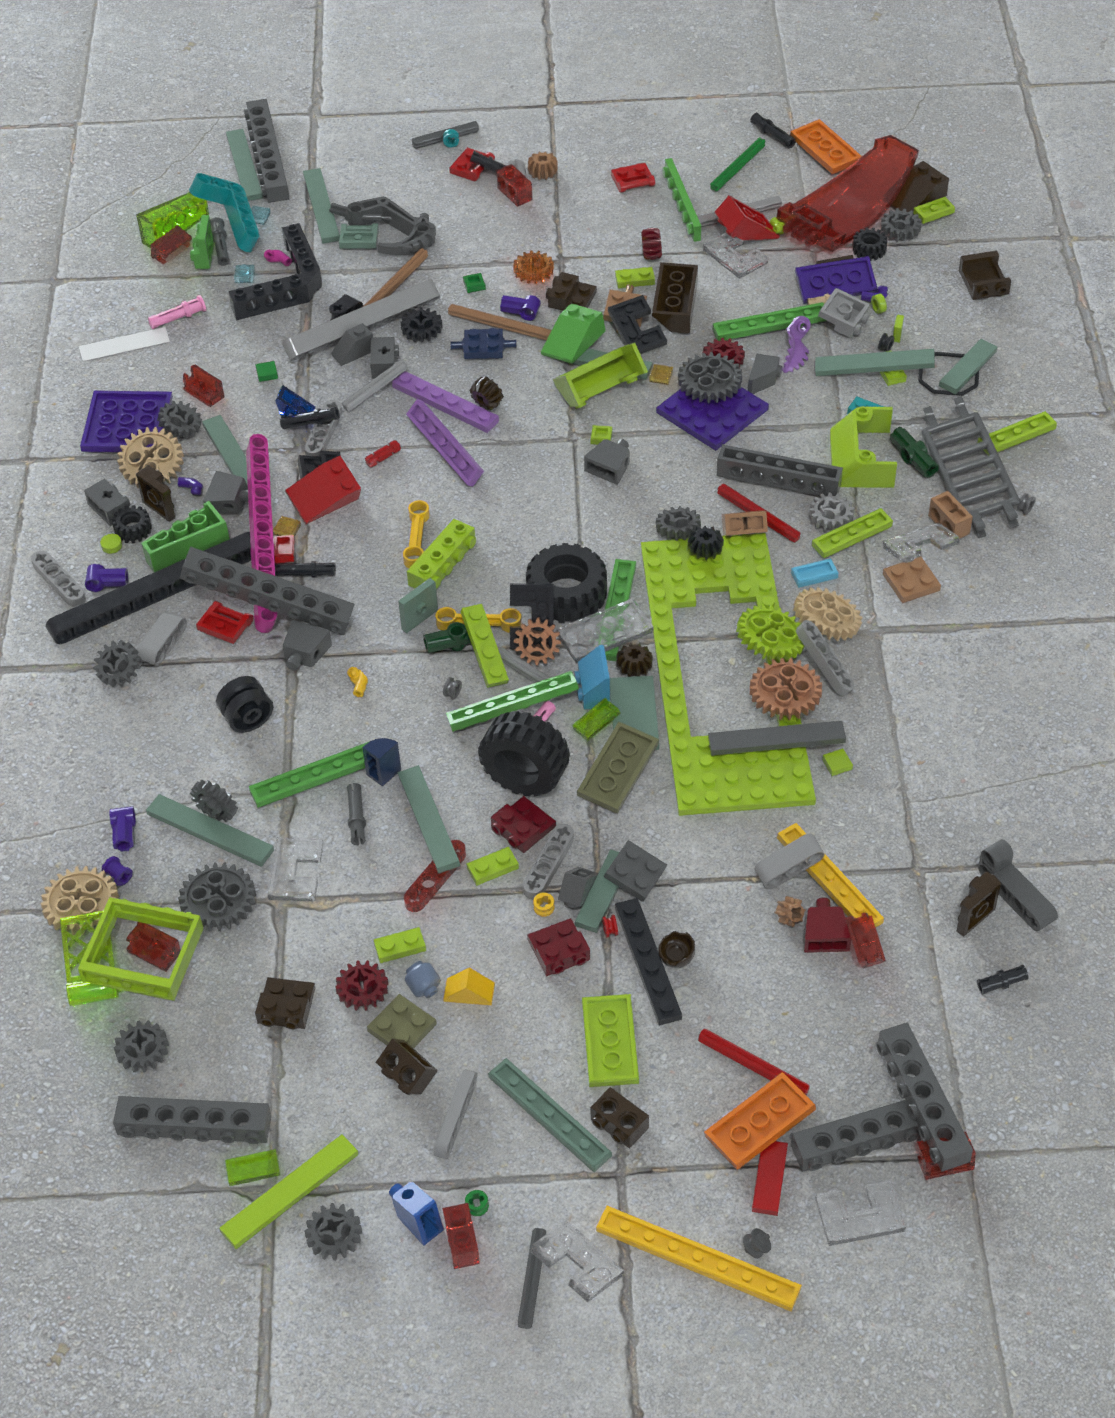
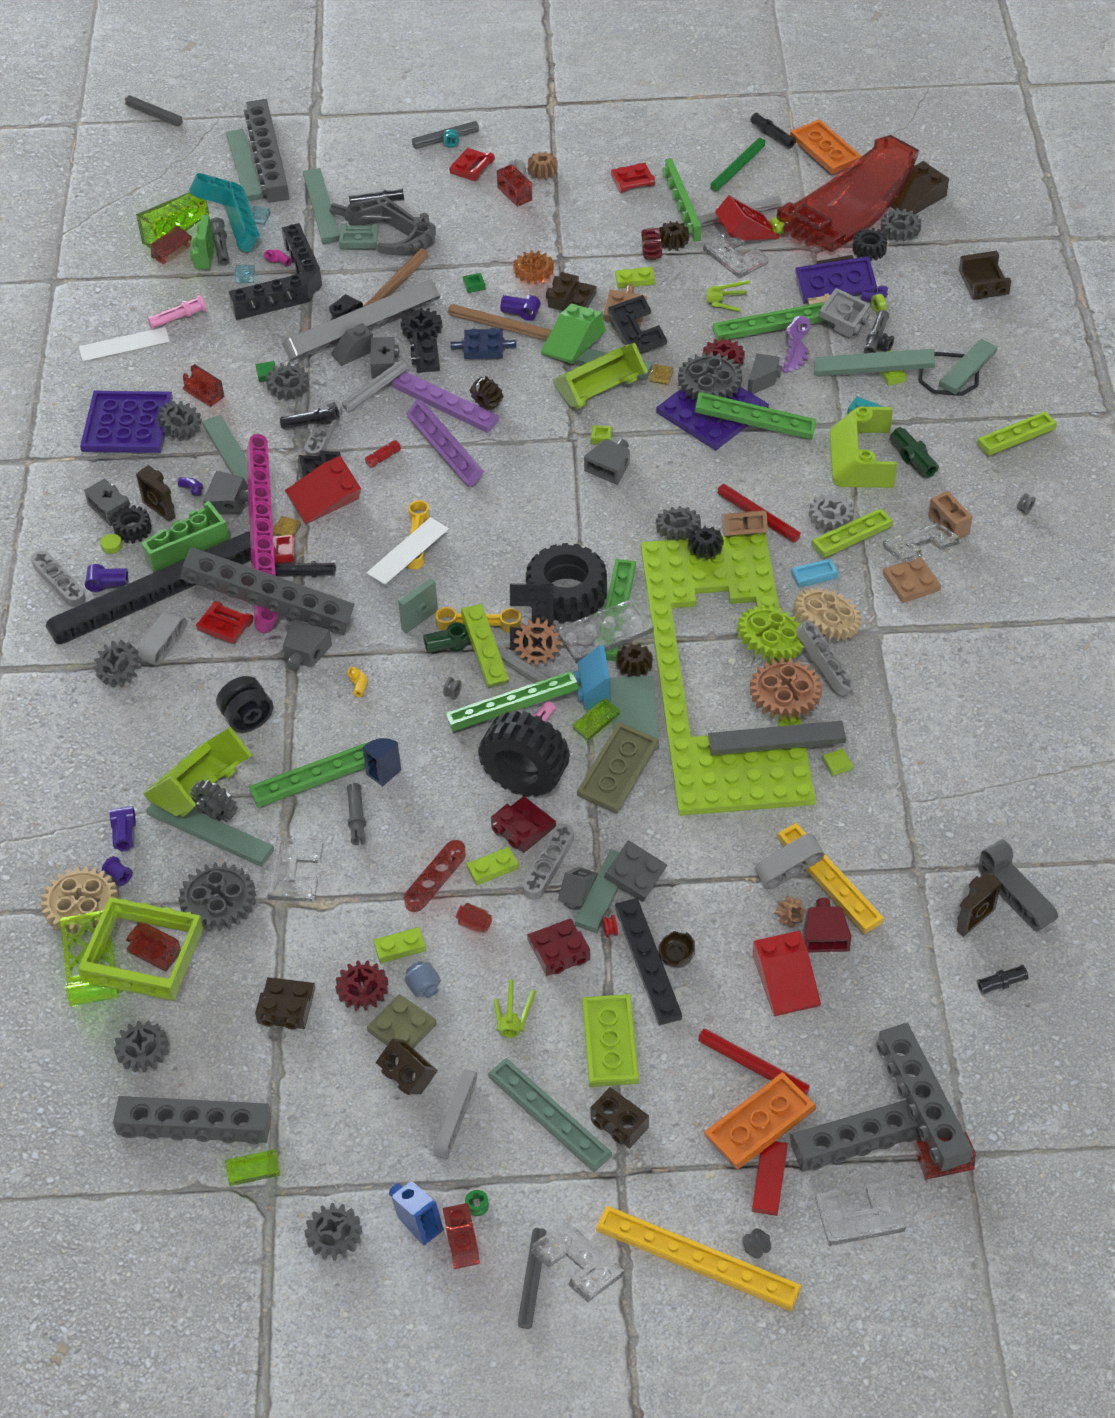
tan gear [117,427,184,488] -> none
lime tile [219,1134,359,1249] -> none
clear blue slope [275,385,316,417] -> none
sand green tile [397,765,460,874] -> none
lime brick [407,518,476,589] -> none
yellow slope [443,967,495,1006] -> none
black pin [470,151,507,176] -> none
yellow bush [533,893,555,917] -> none
dark brown slope [652,262,698,333] -> none
dark grey brick [717,444,843,496] -> none
clear red hinge [845,912,886,969] -> none
lime tile [893,314,904,343] -> none
lime plate [913,197,955,224] -> none
dark grey bar [921,396,1020,539] -> none
none -> dark grey axle [125,95,183,126]
none -> lime windscreen [142,727,253,817]
none -> dark grey gear [266,362,309,400]
none -> black pin [349,188,404,203]
none -> white sticker [367,517,449,584]
none -> black bracket [410,333,440,373]
none -> clear red brick [456,903,493,933]
none -> lime plant [494,979,536,1038]
none -> dark brown gear [659,221,689,251]
none -> bright green plate [695,392,816,440]
none -> lime plant [707,280,750,312]
none -> red slope [752,930,821,1016]
none -> dark grey pin [864,310,890,353]

